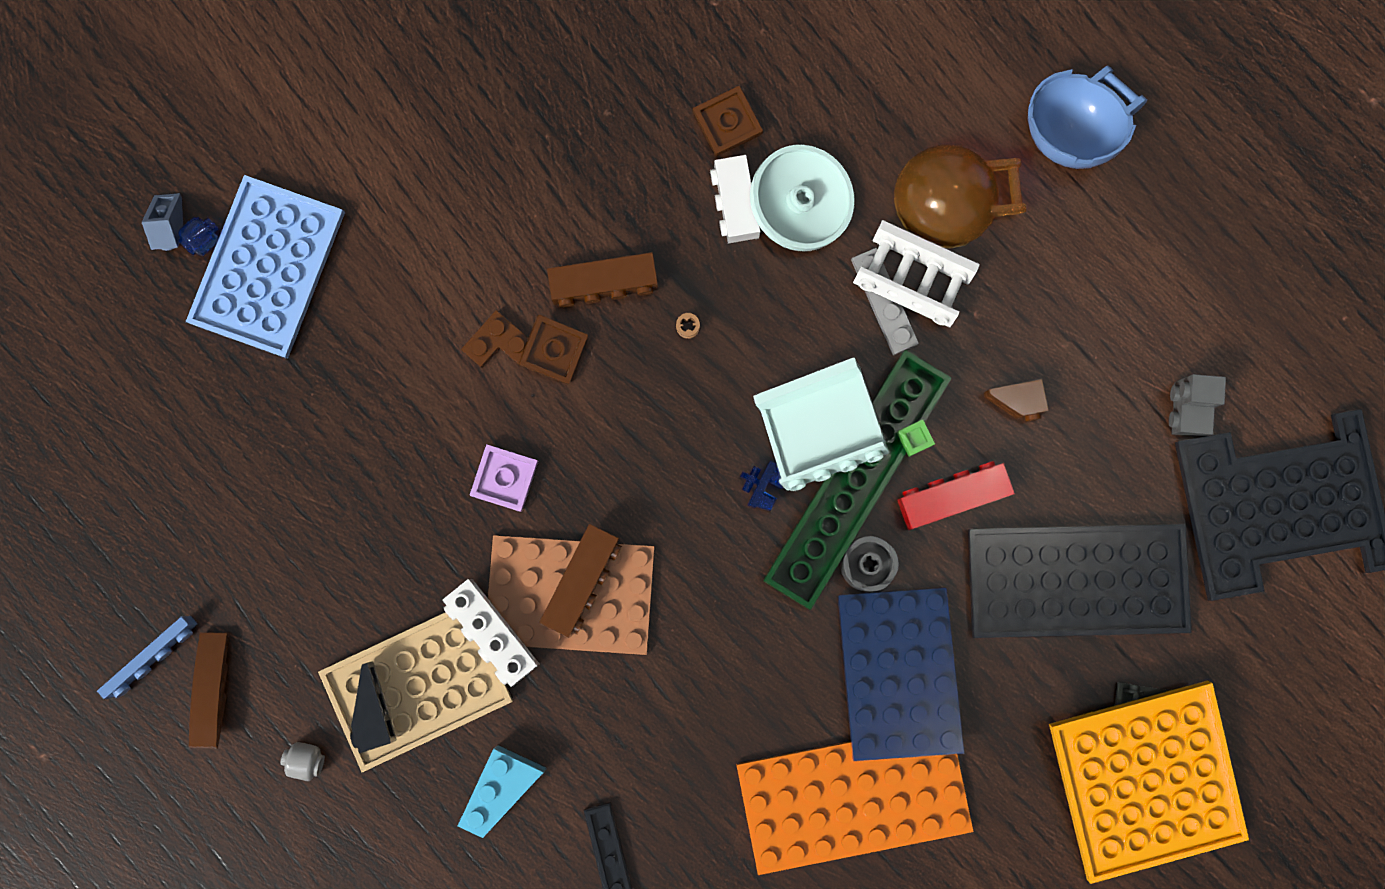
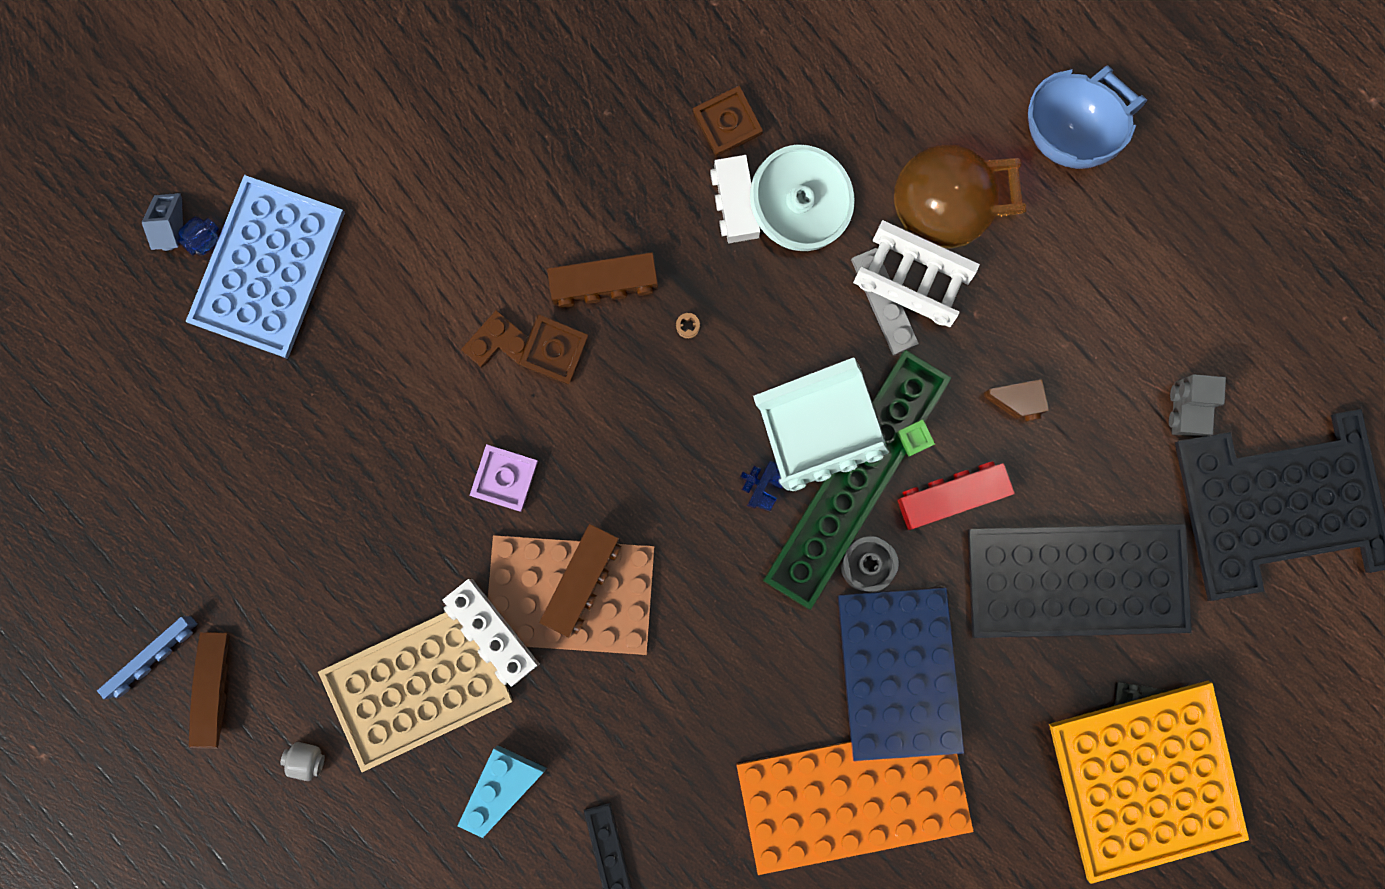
black slope [350,661,397,754] -> none

